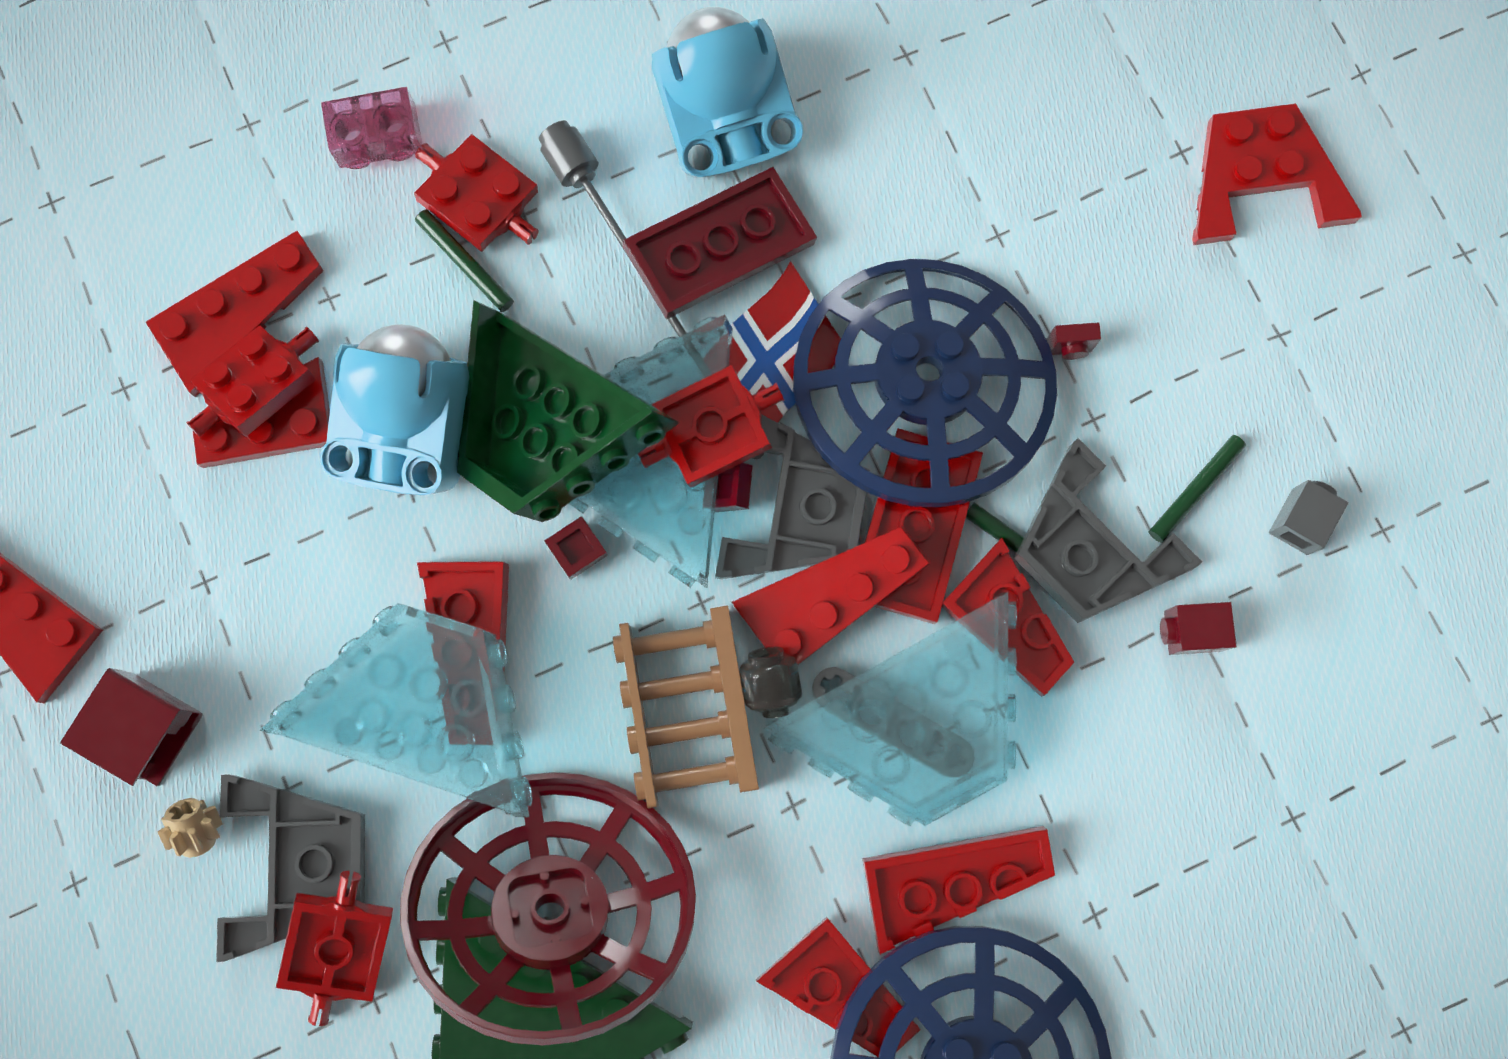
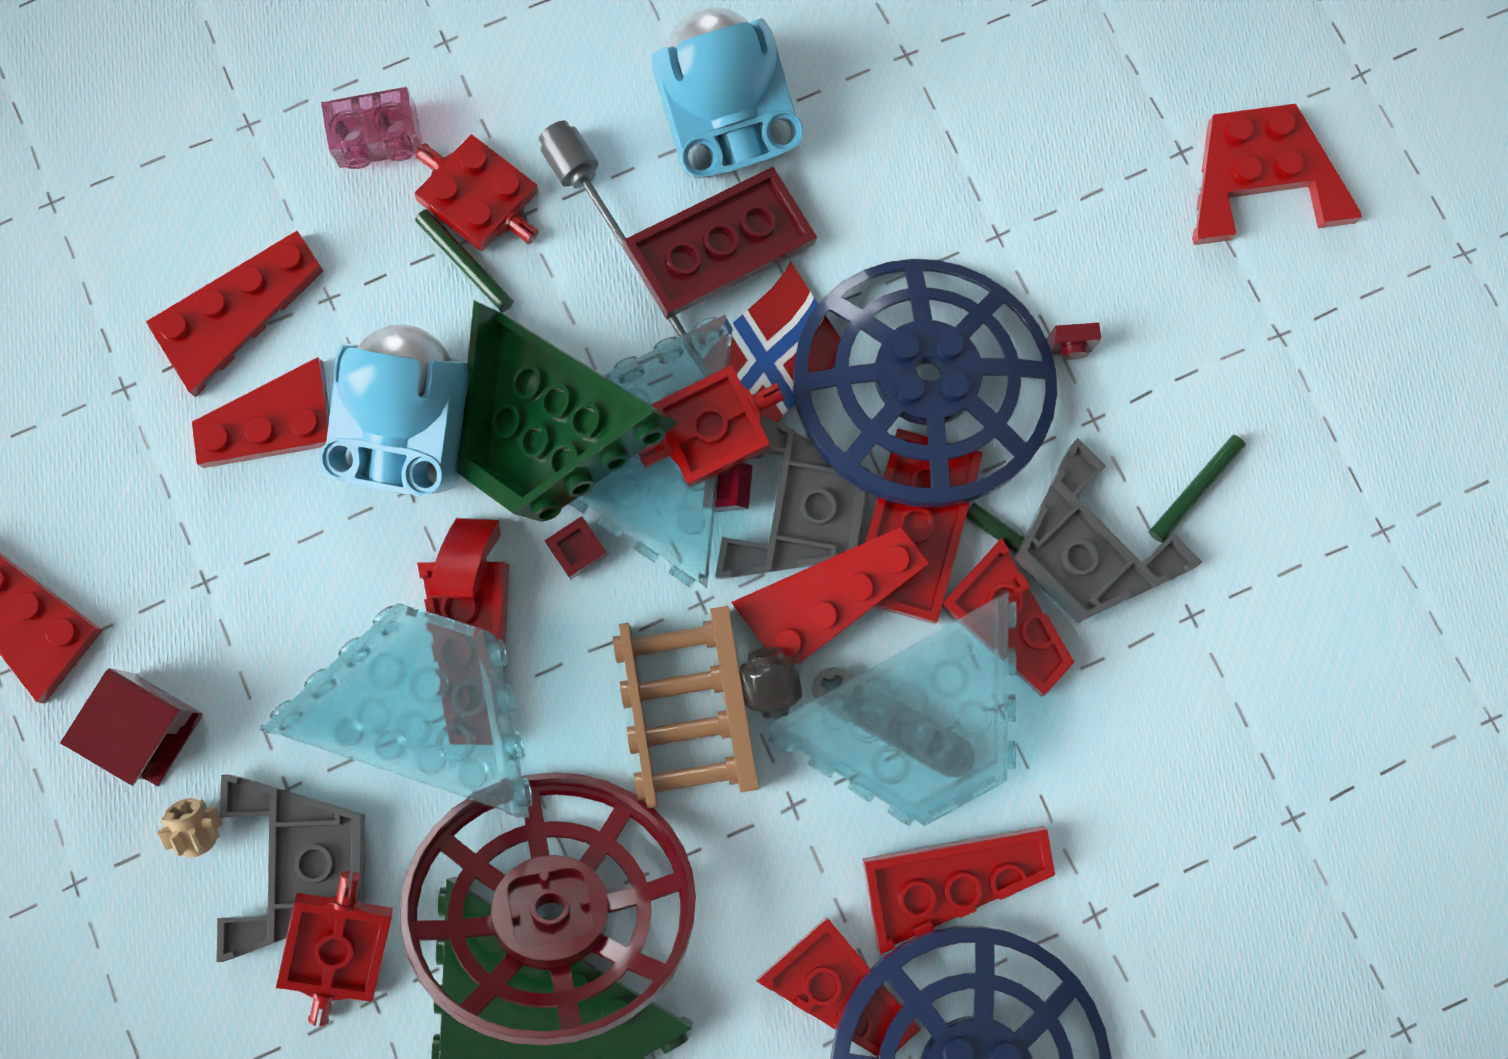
red plate [186,325,319,437] -> none
dark red brick [1160,602,1237,655] -> none
dark grey brick [1268,480,1349,555] -> none
none -> red slope [428,518,501,599]

